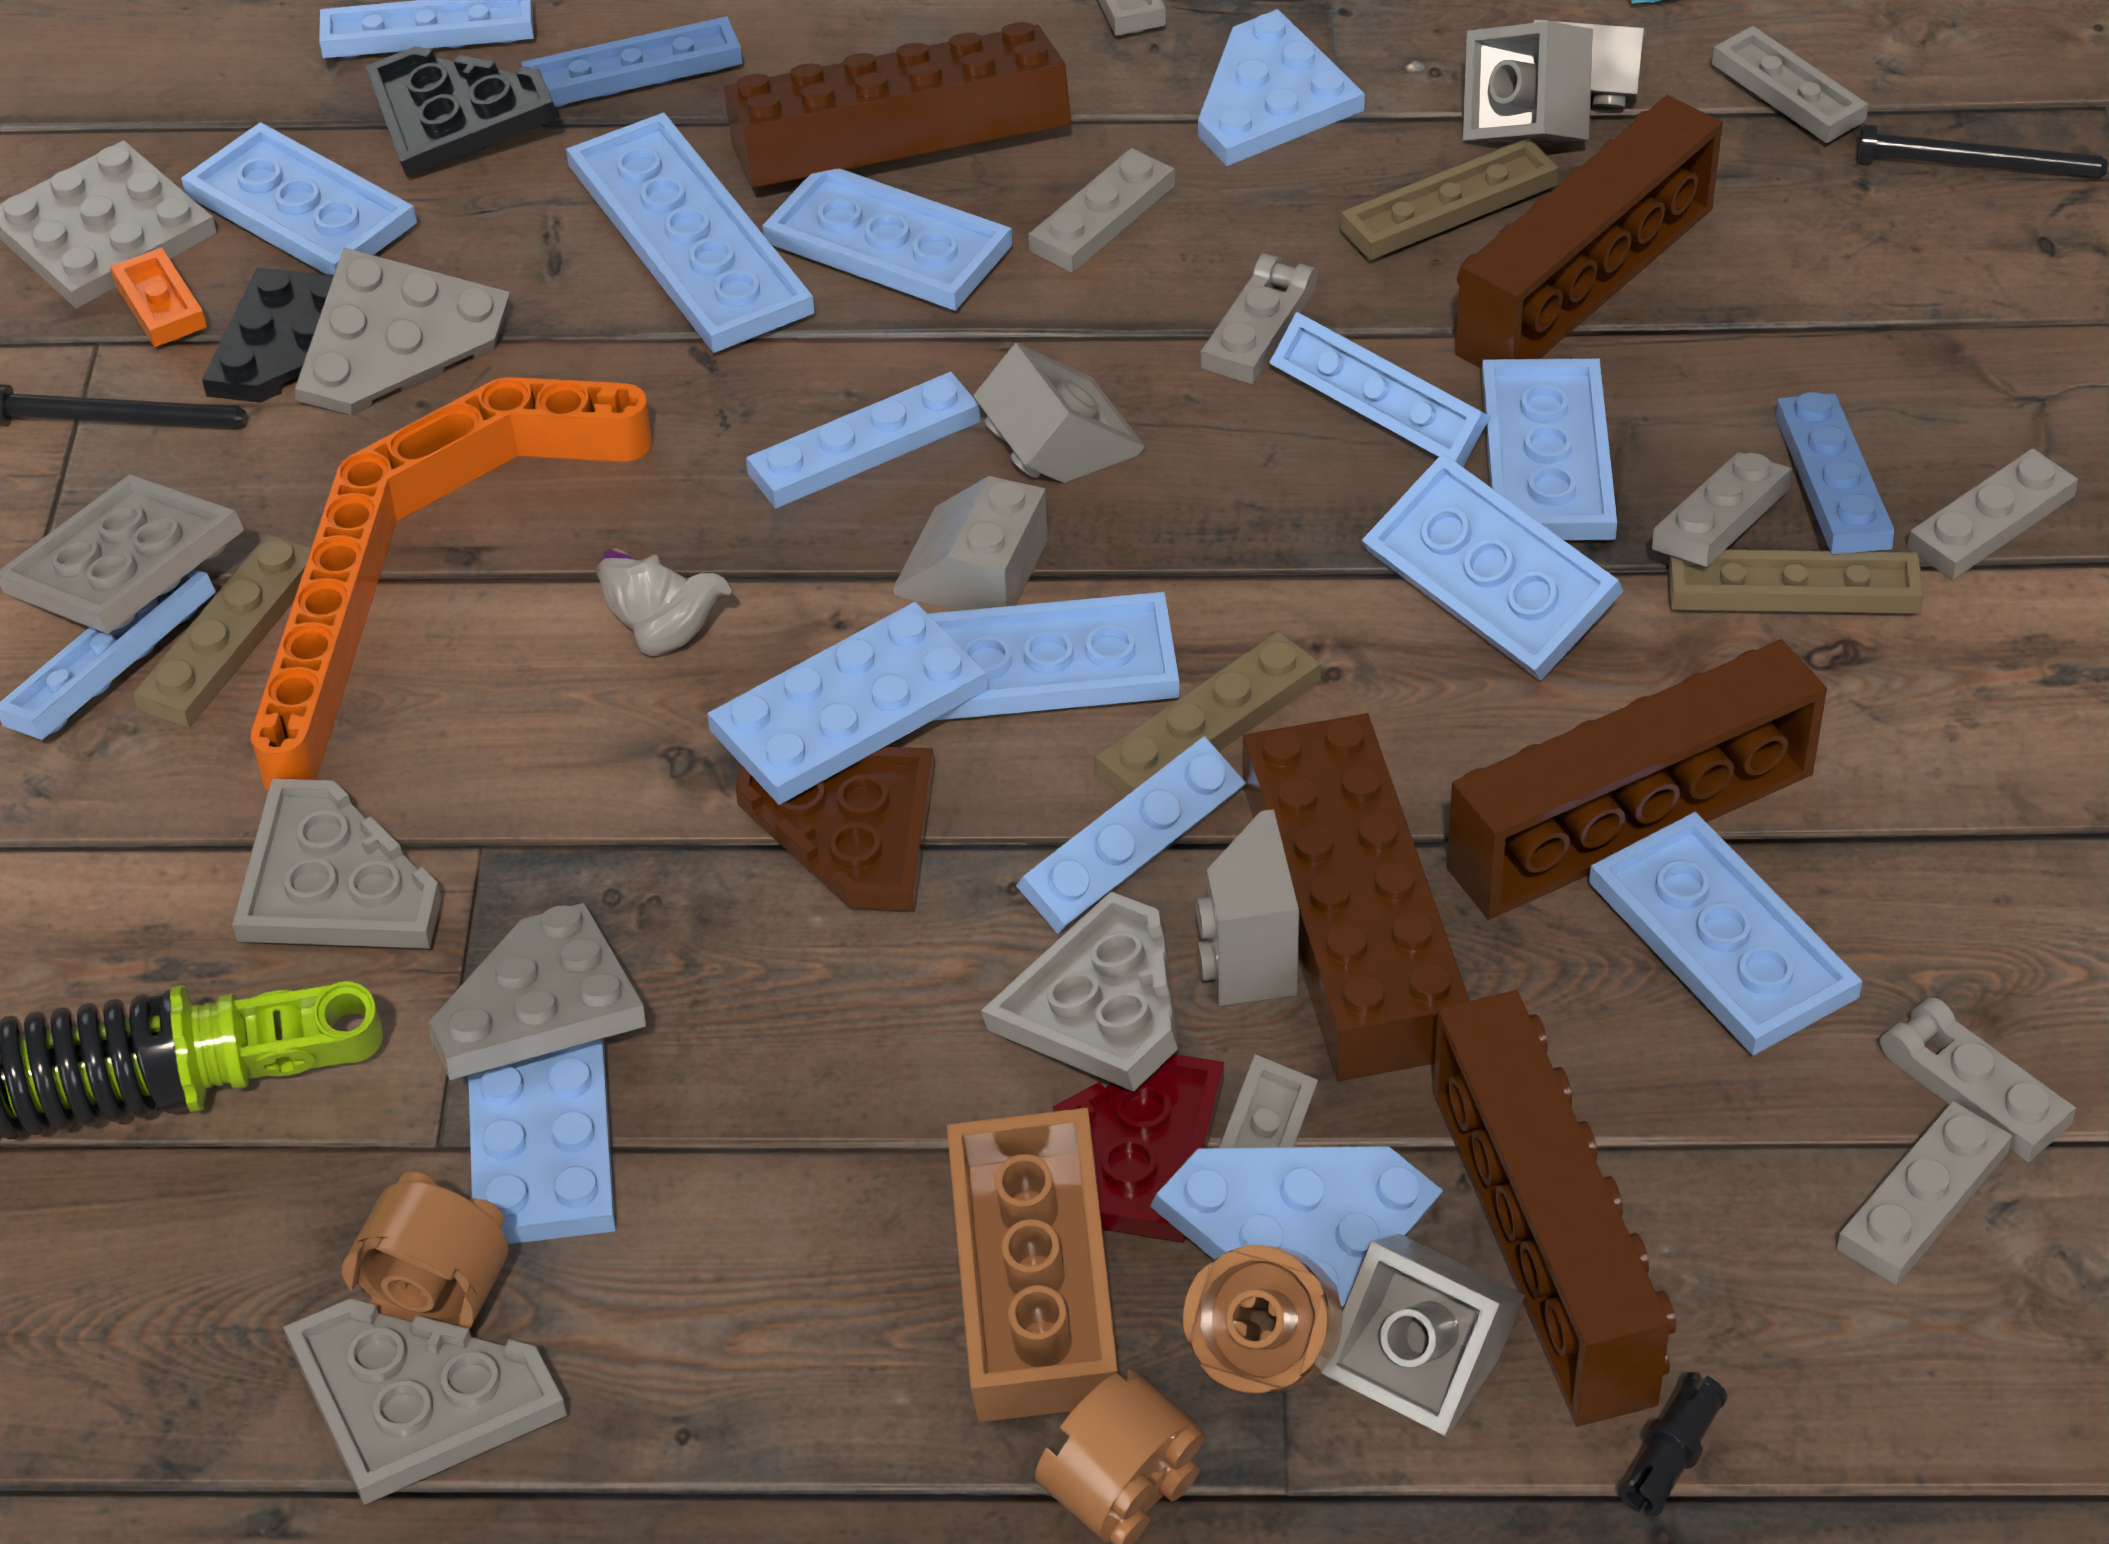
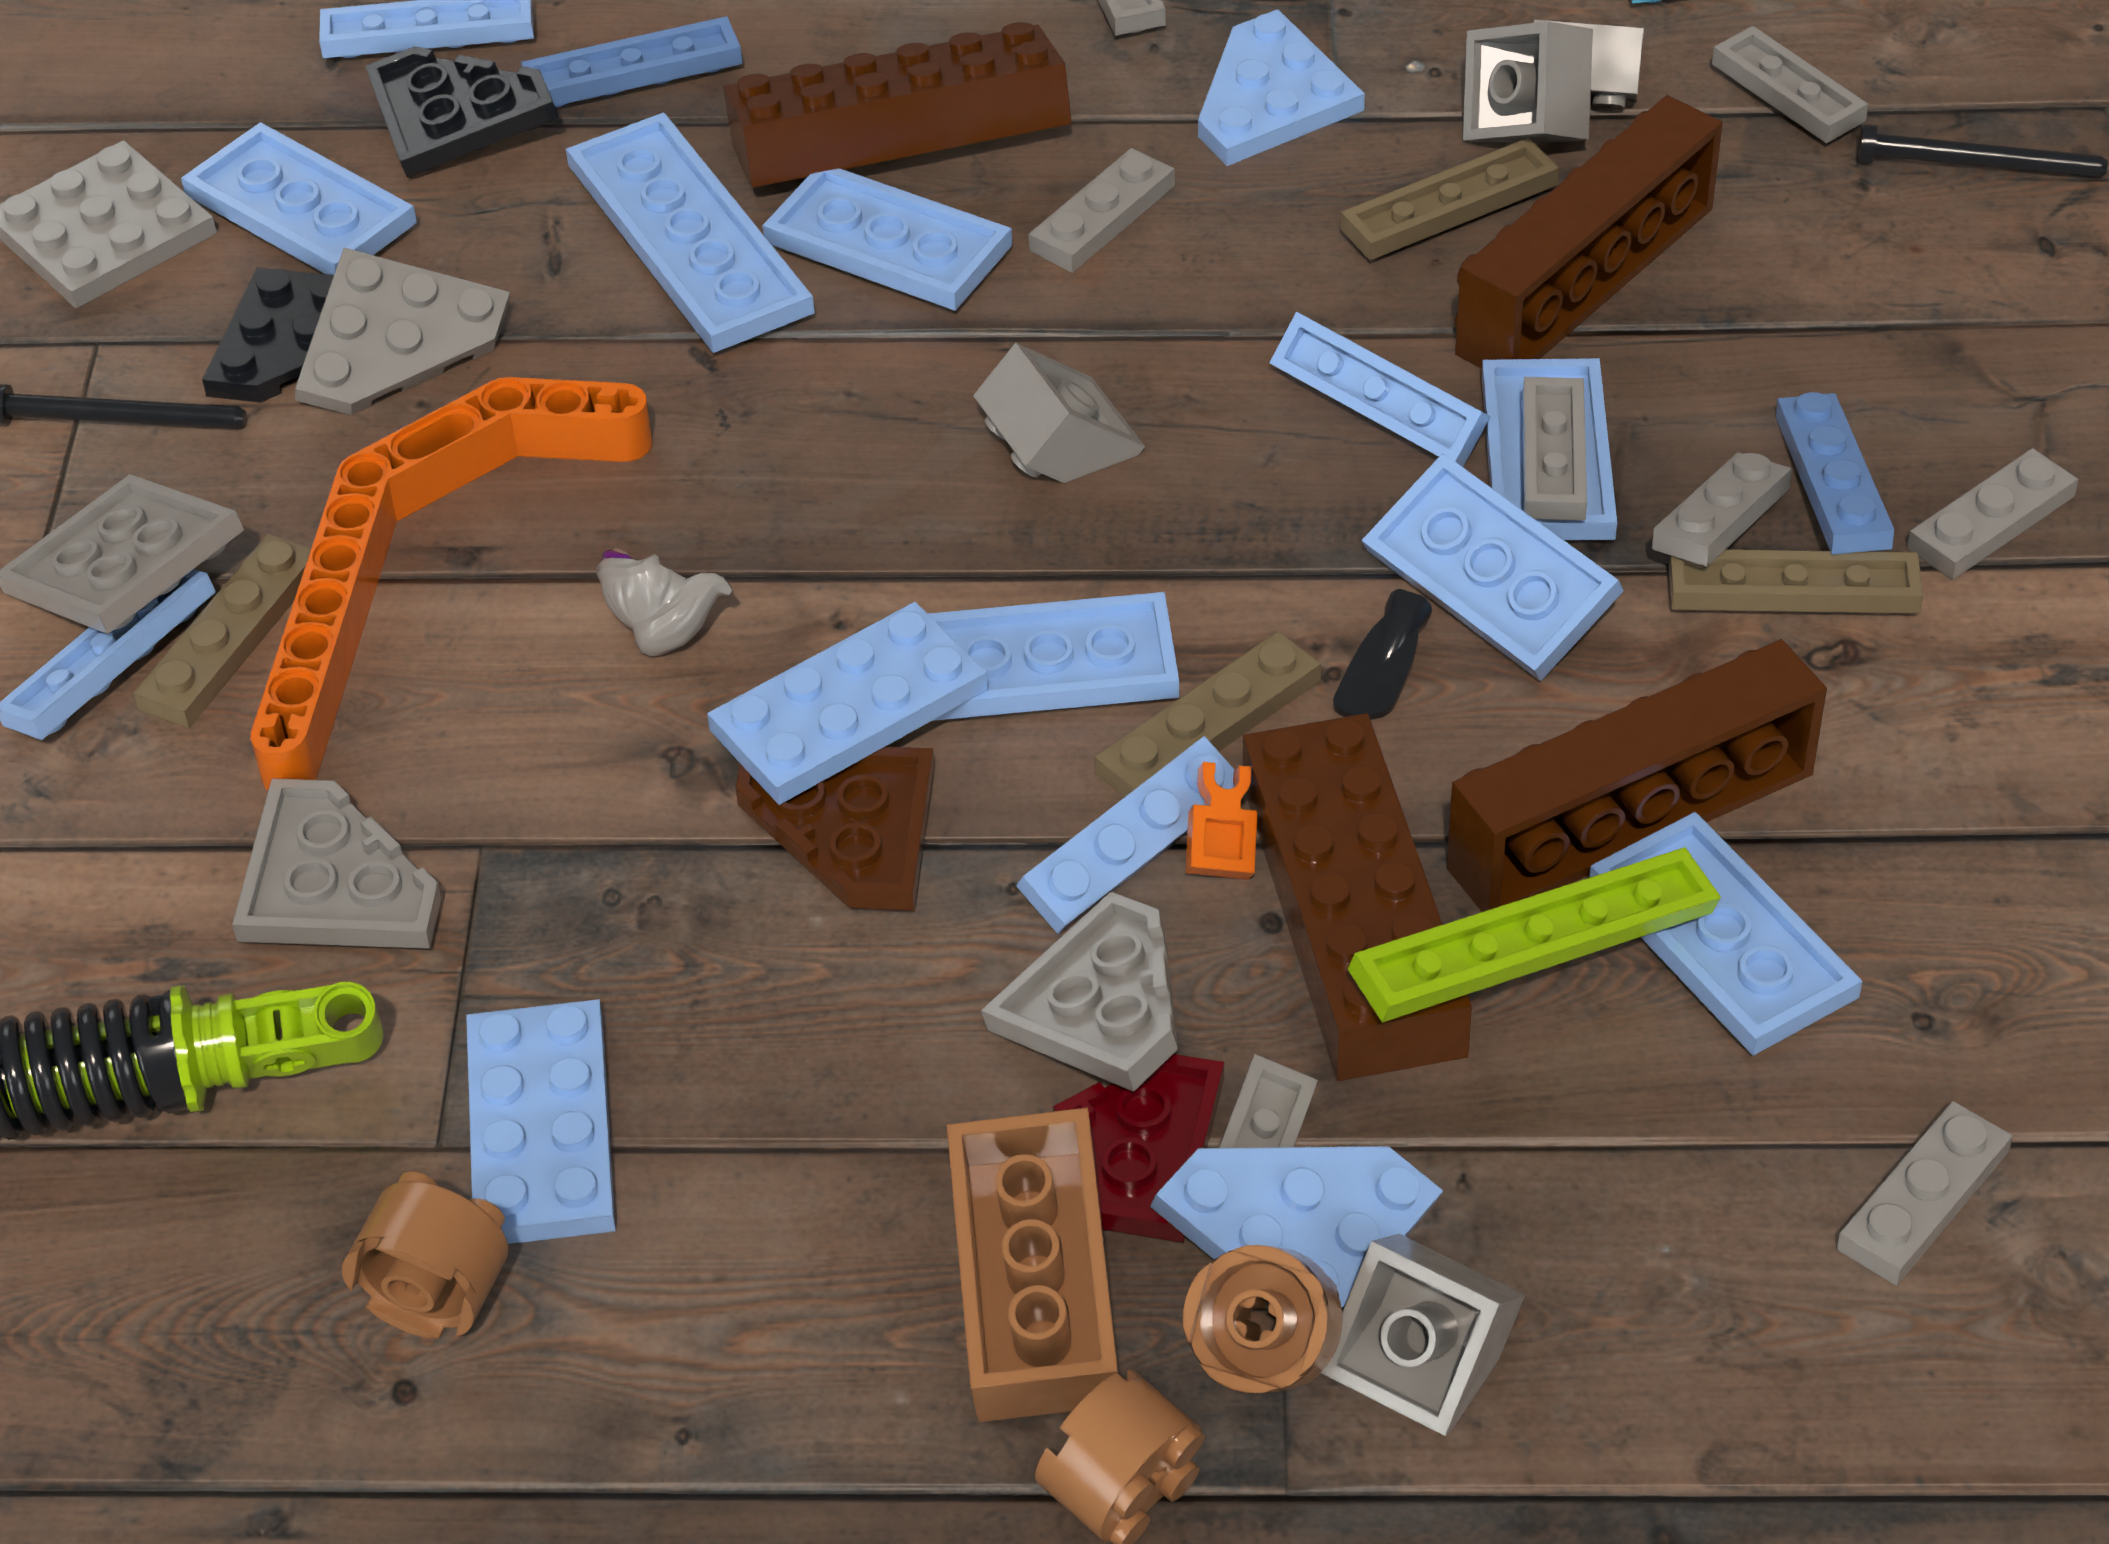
orange plate [109,247,207,347] -> none
light grey plate [283,1298,567,1505] -> none
light grey plate [428,903,646,1080] -> none
light blue plate [746,372,981,509] -> none
light grey slope [893,476,1048,611] -> none
light grey slope [1196,809,1299,1006] -> none
light grey plate [1201,253,1318,385] -> none
reddish brown brick [1433,990,1676,1427] -> none
black pin [1618,1372,1728,1517] -> none
light grey plate [1880,997,2076,1163] -> none
none -> orange plate [1185,762,1257,880]
none -> black piece [1333,589,1432,720]
none -> lime plate [1348,847,1721,1023]
none -> light grey plate [1523,377,1587,520]

